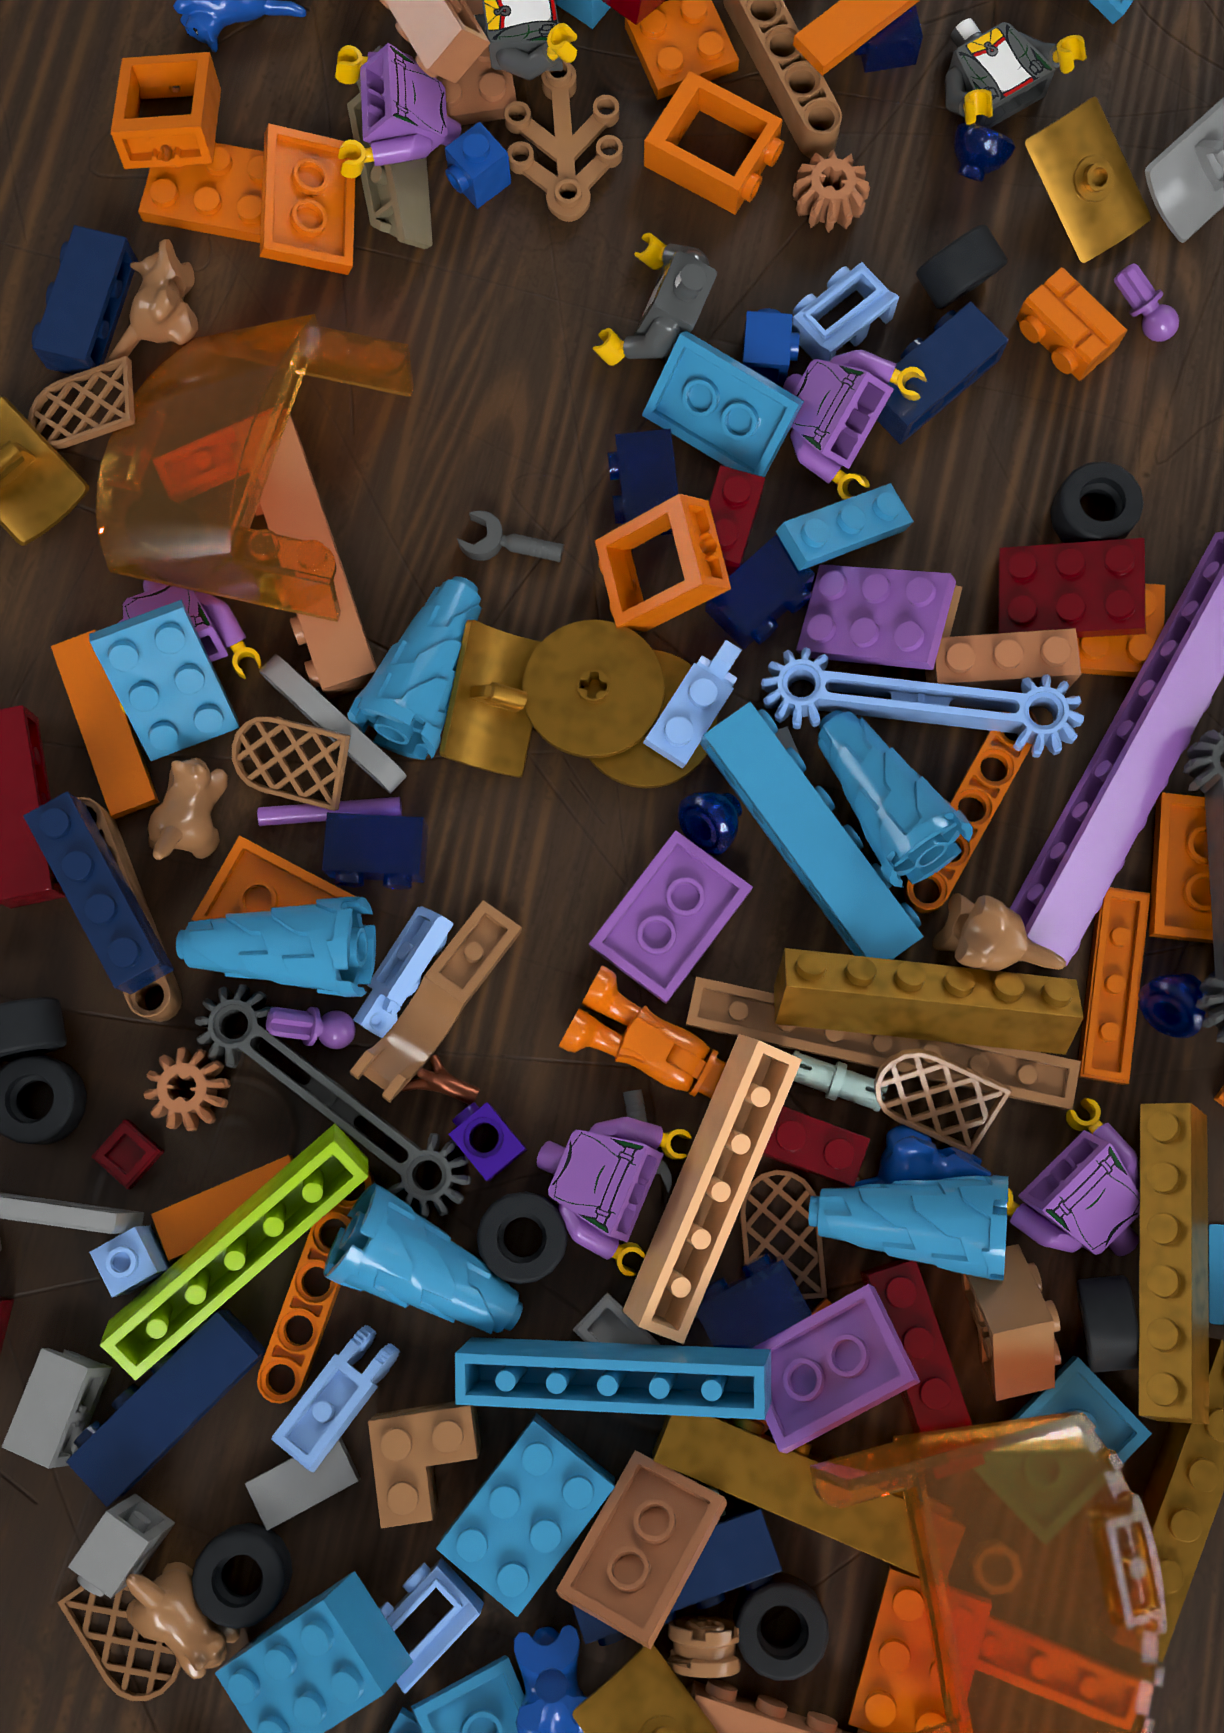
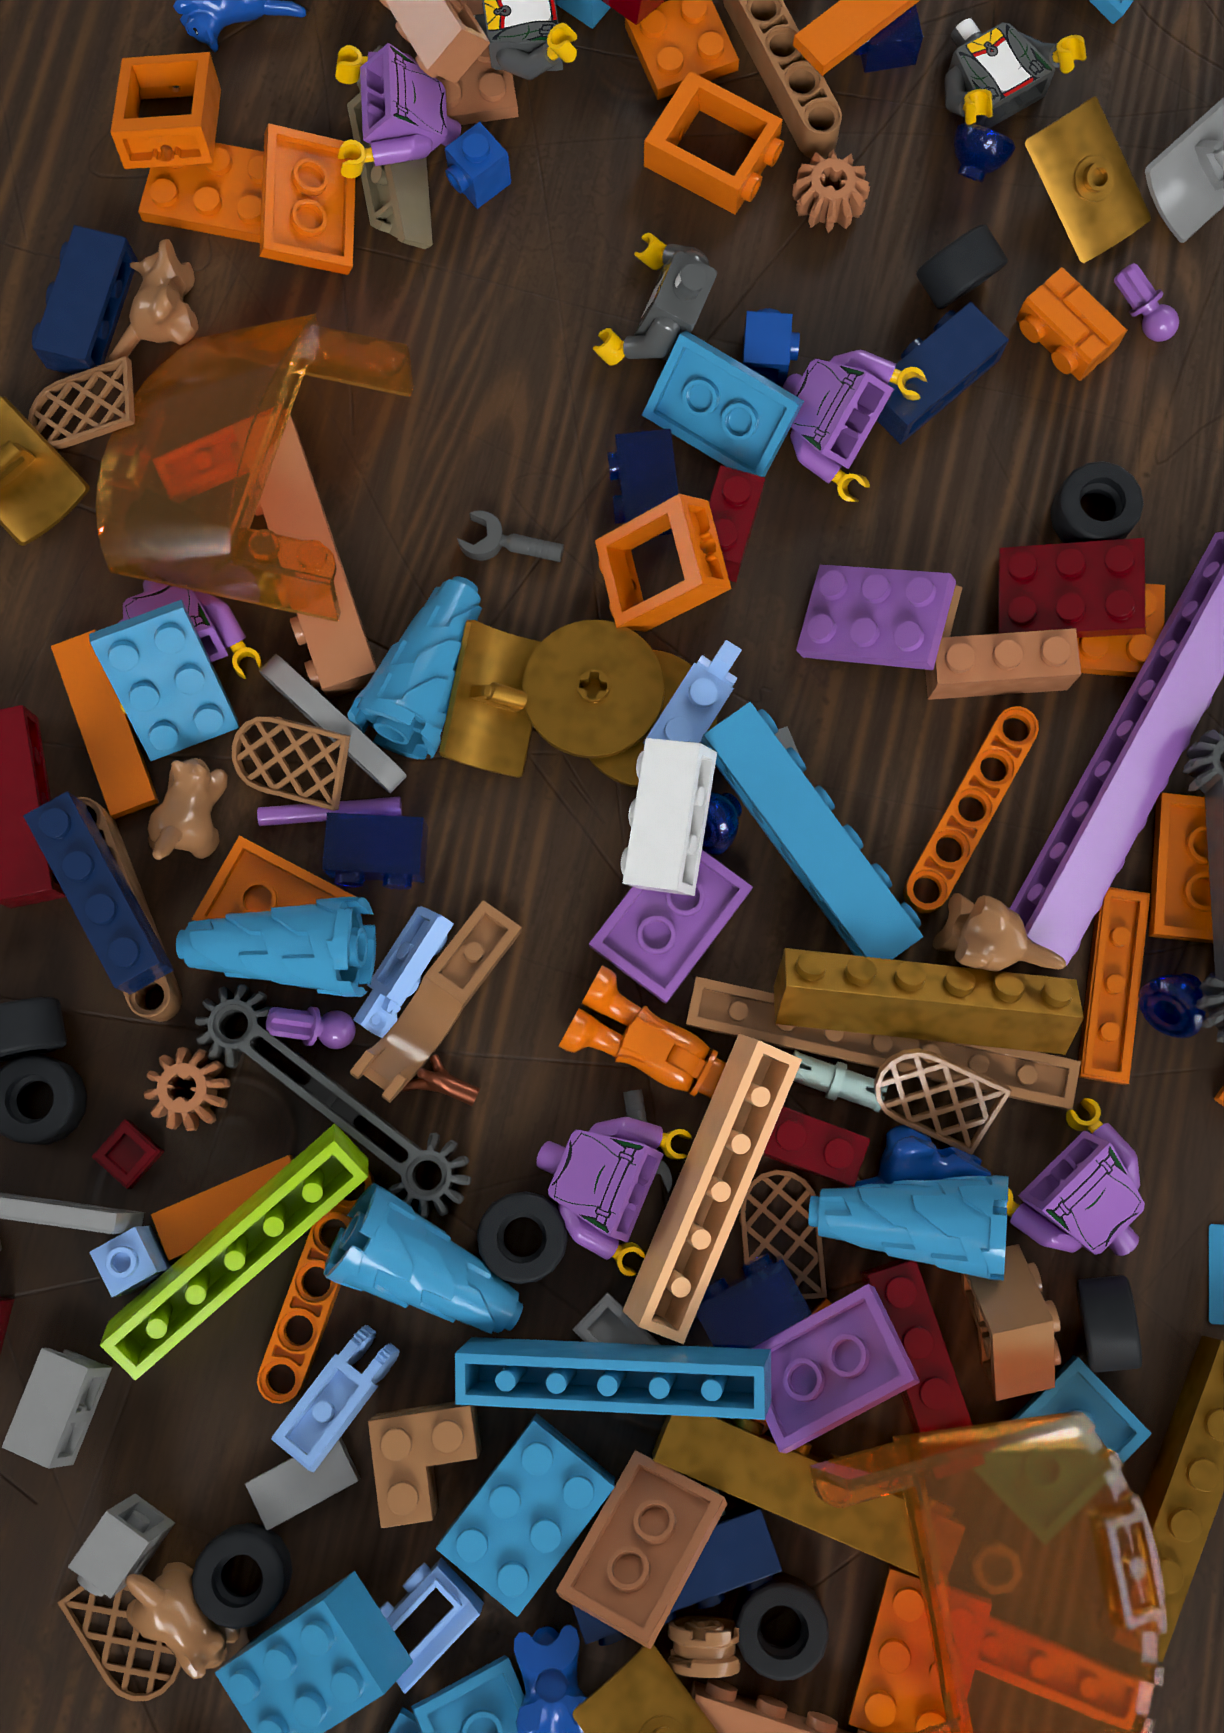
dark blue brick [66,1308,267,1507] -> none
dark purple brick [448,1102,528,1181] -> none
medium nougat plant [504,61,623,222] -> none
clear blue brick [705,535,815,650] -> none
light blue arm [761,647,1084,758] -> none
dark azure plate [776,483,914,571] -> none
light blue window [792,262,899,362] -> none
dark azure cone [818,710,973,887] -> none
pearl gold brick [1139,1103,1209,1425] -> none
none -> white brick [621,738,717,896]

